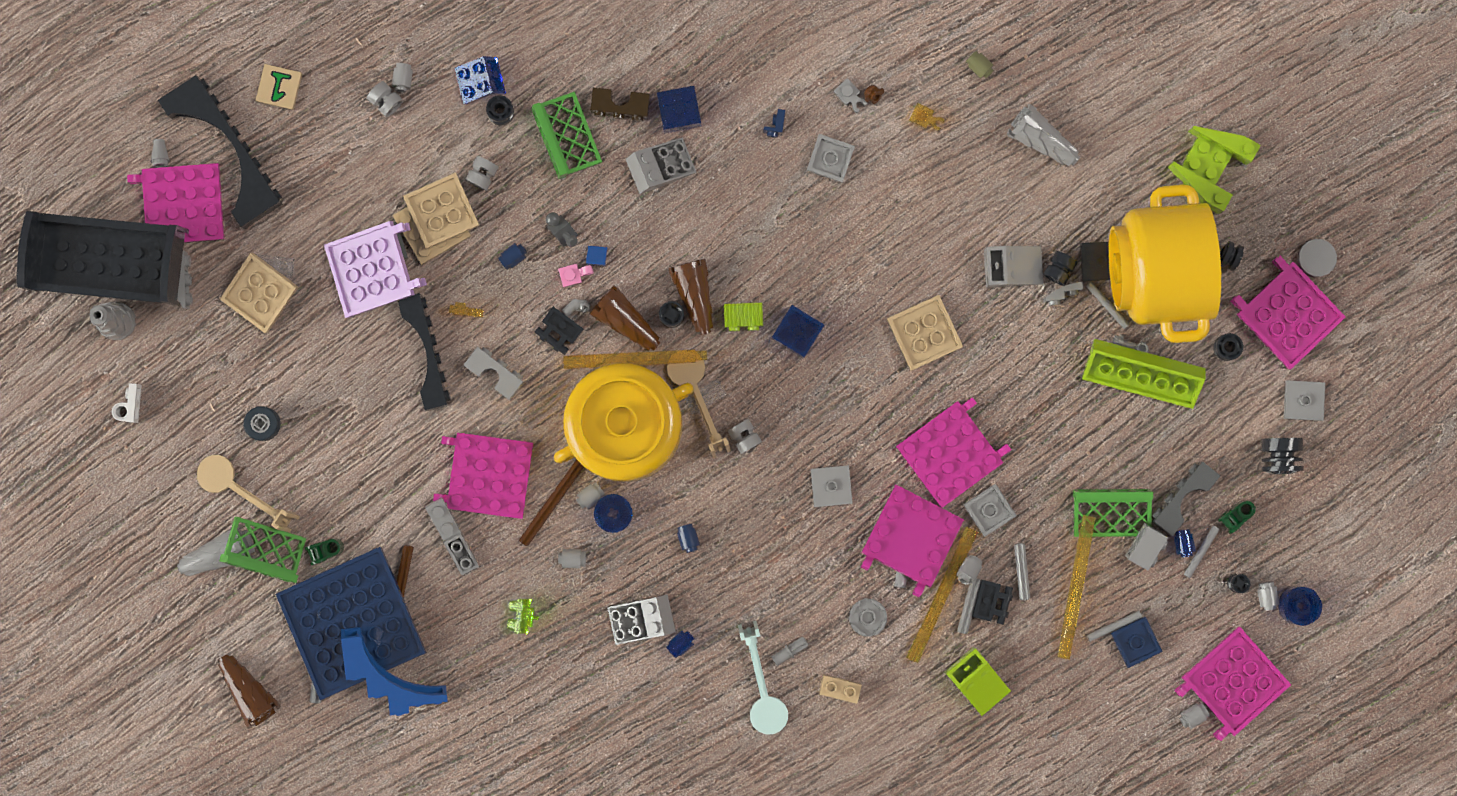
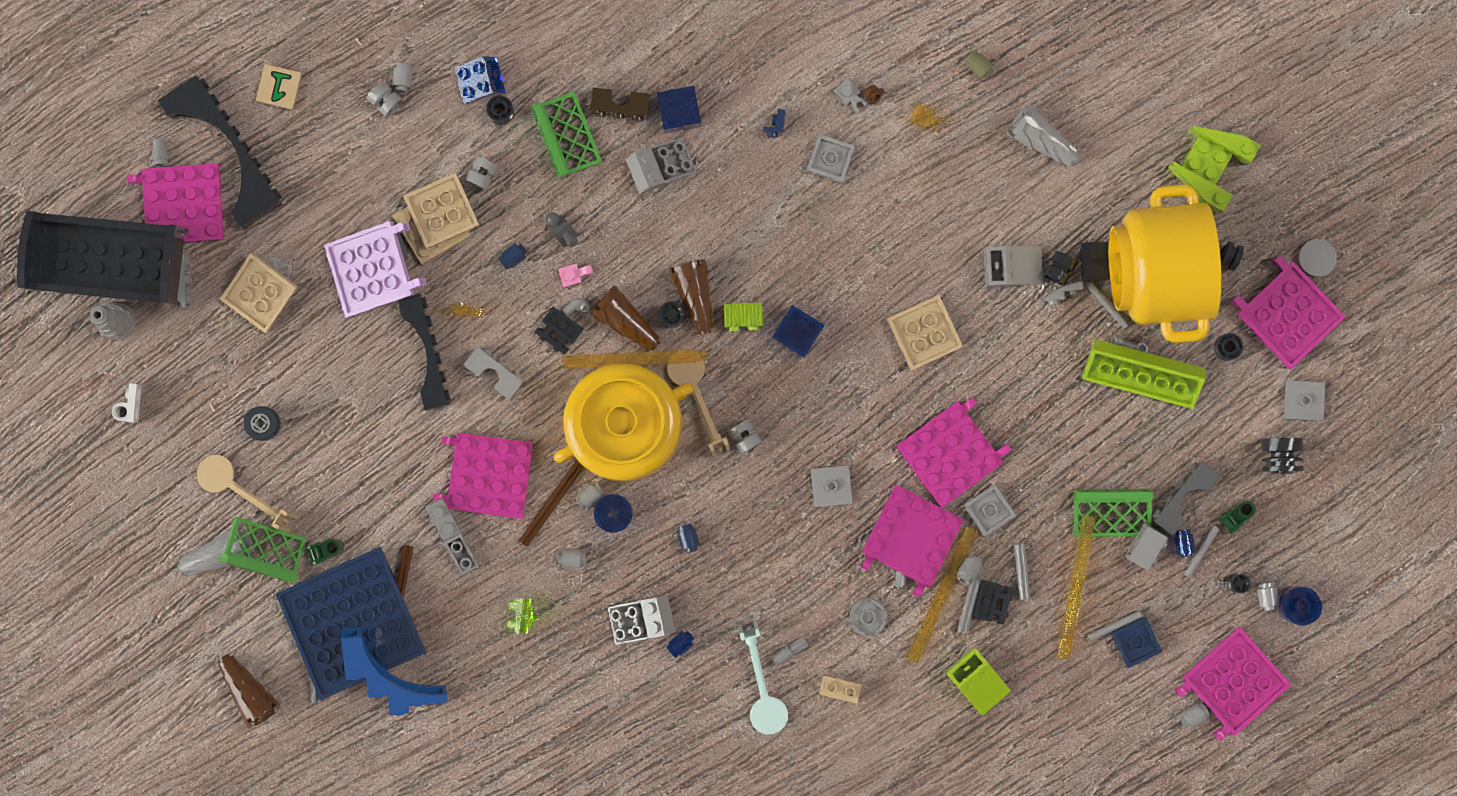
blue slope [586,246,607,267] -> none

